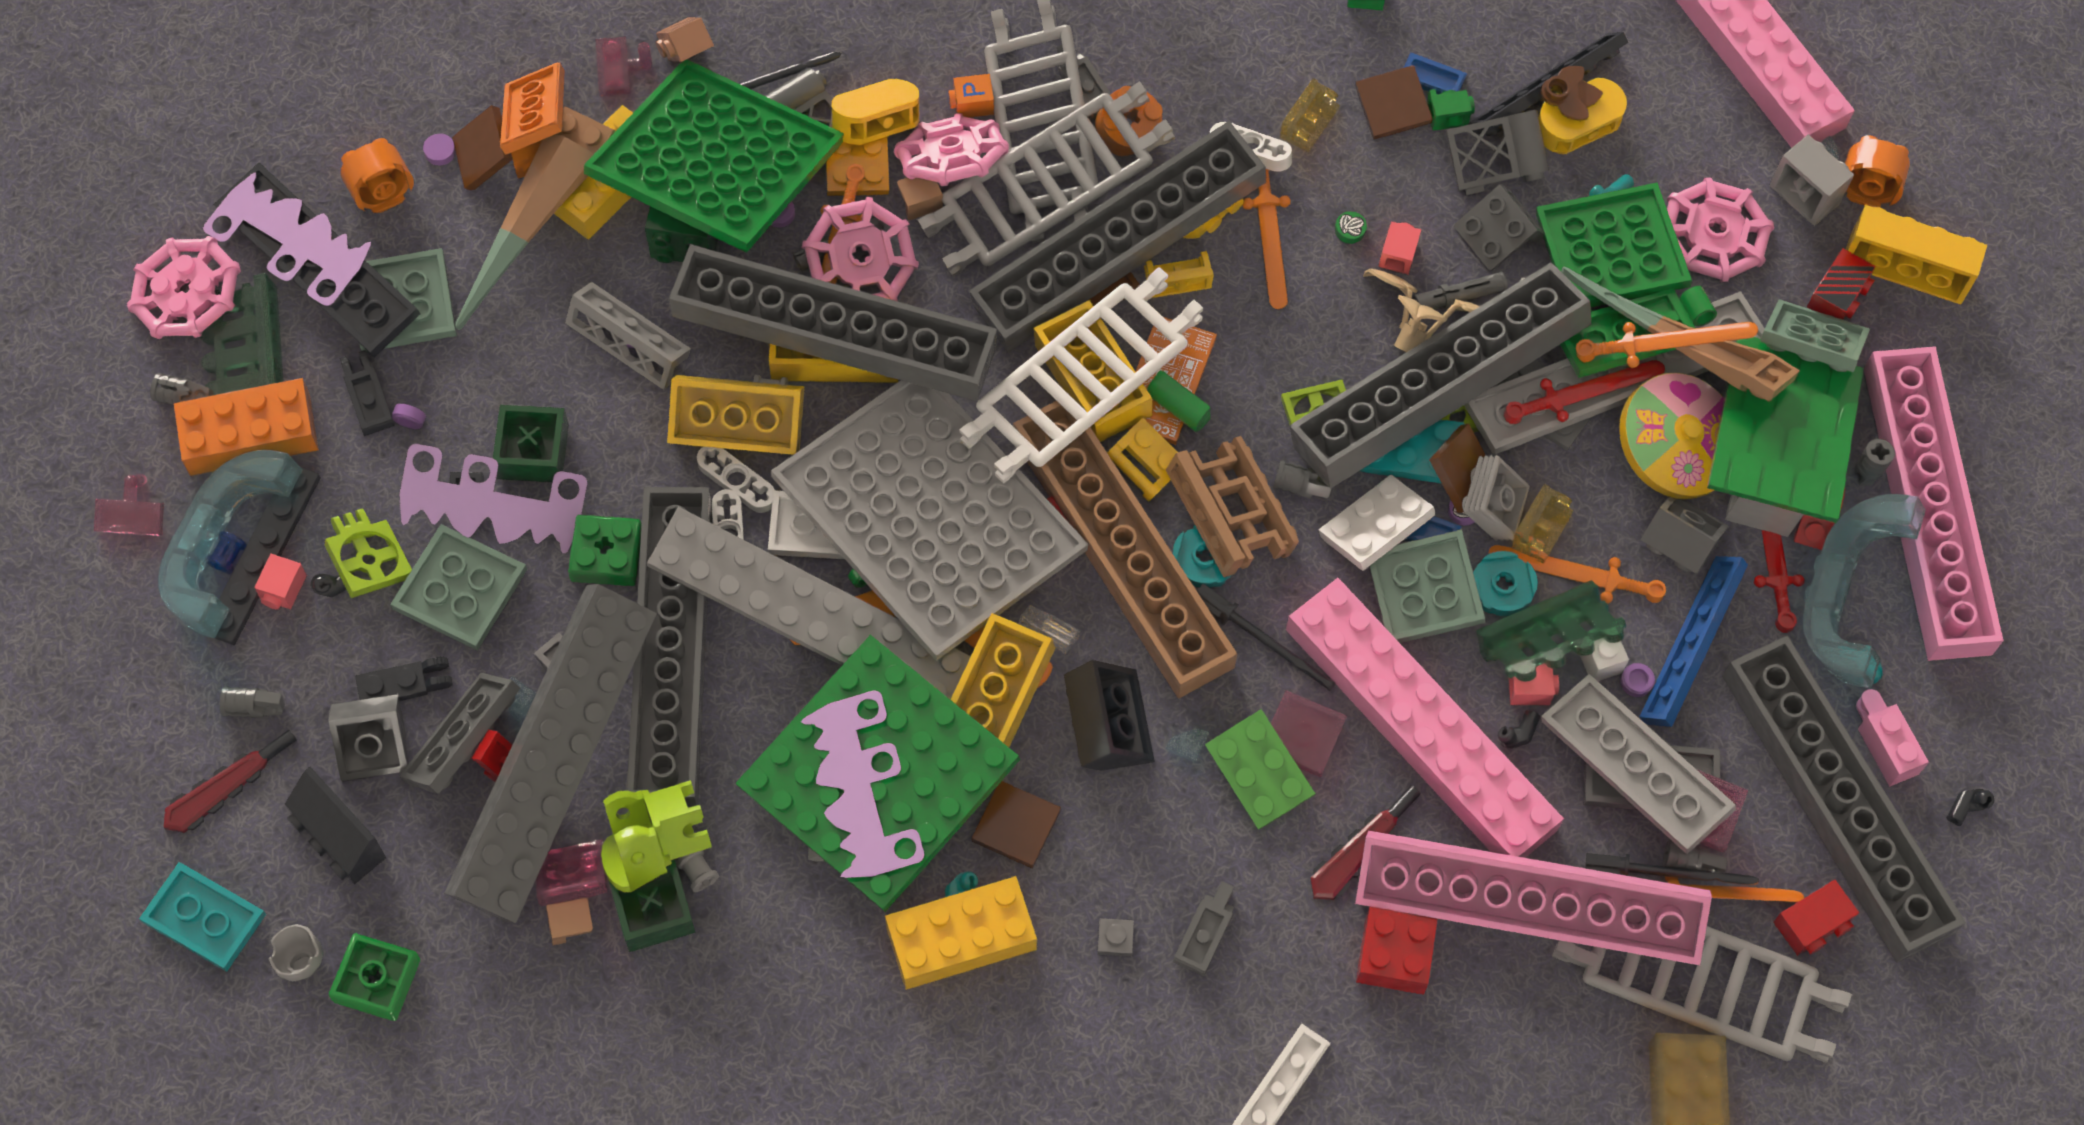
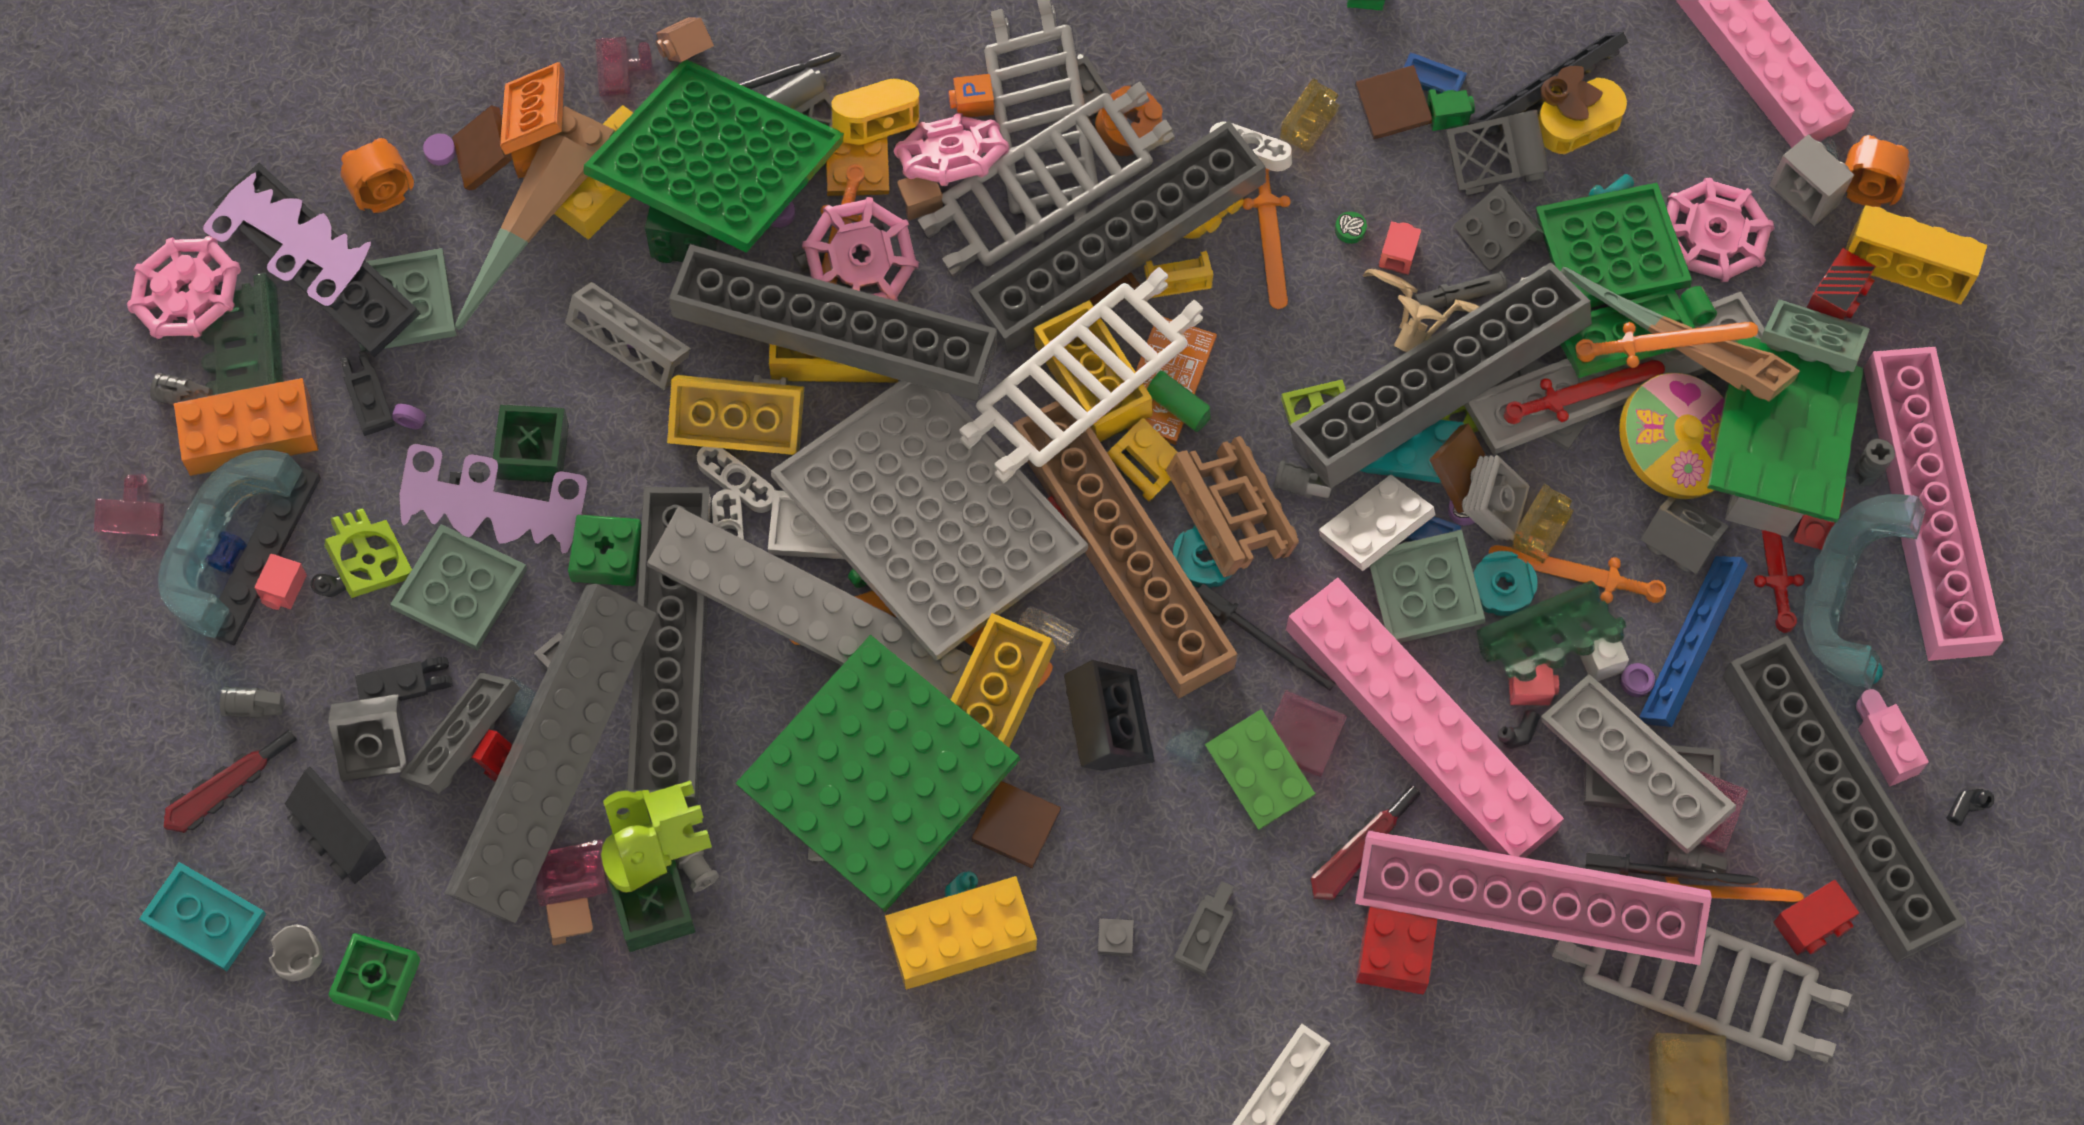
lavender piece [801,690,924,878] -> none

